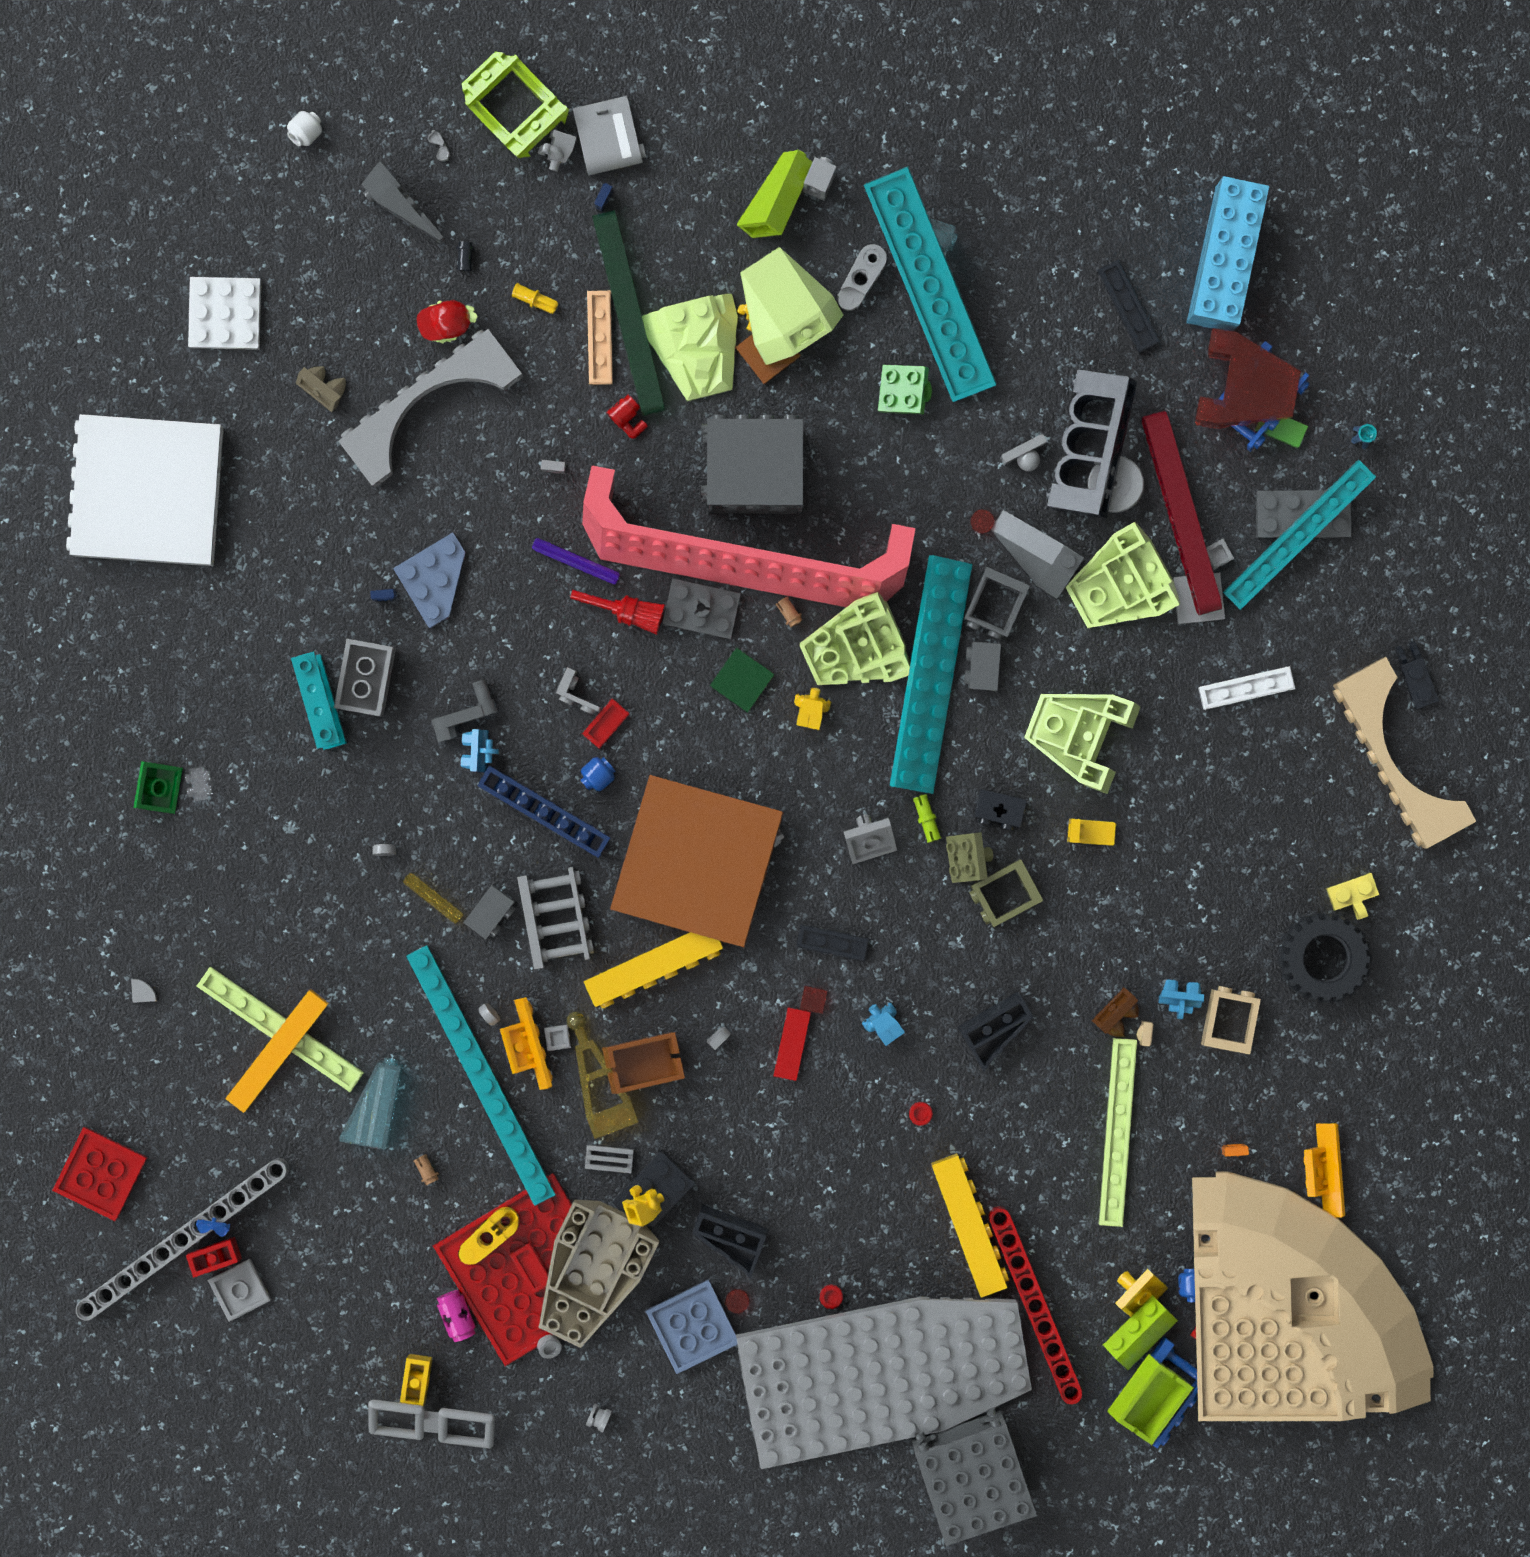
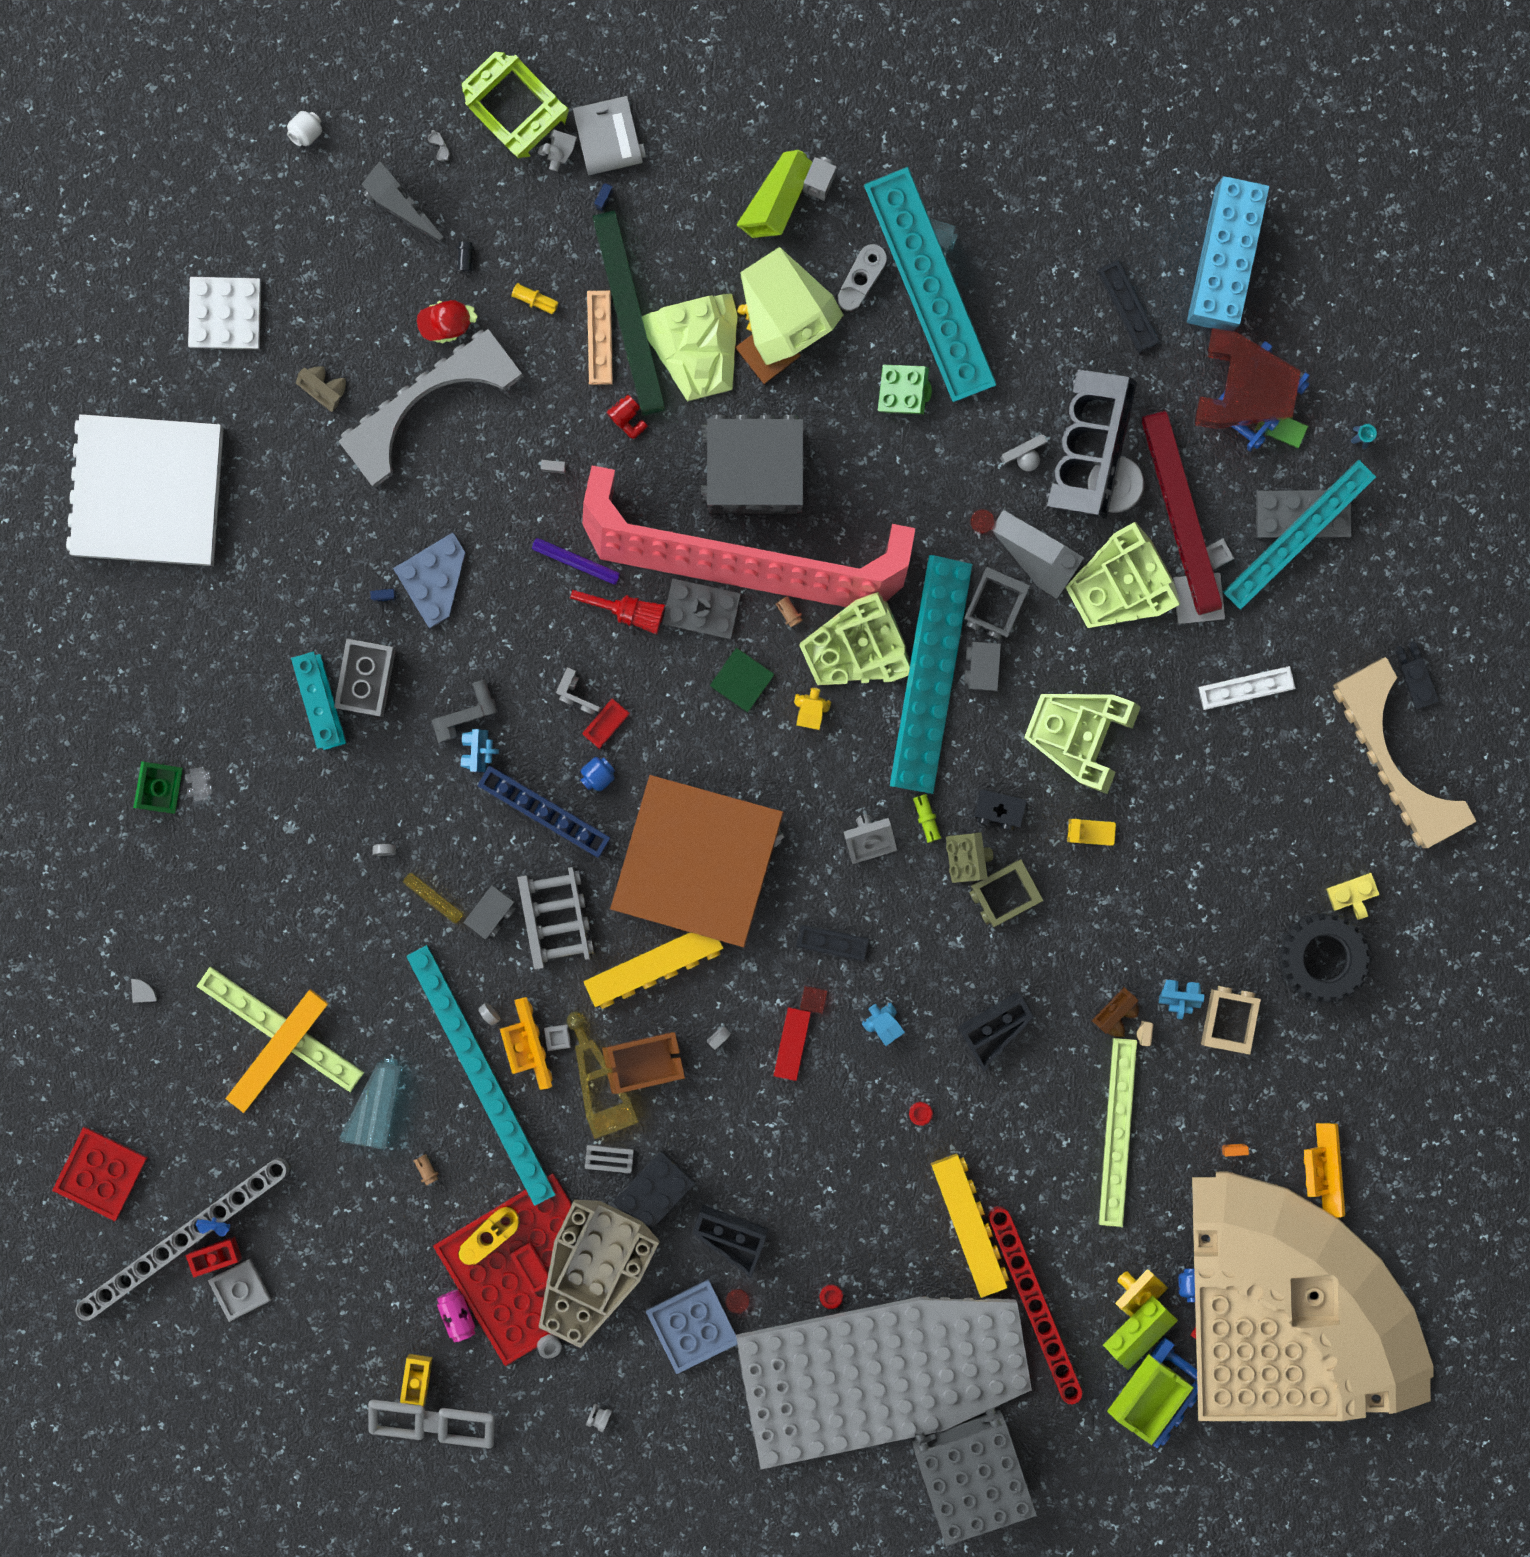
yellow piece [622,1185,664,1227] -> none

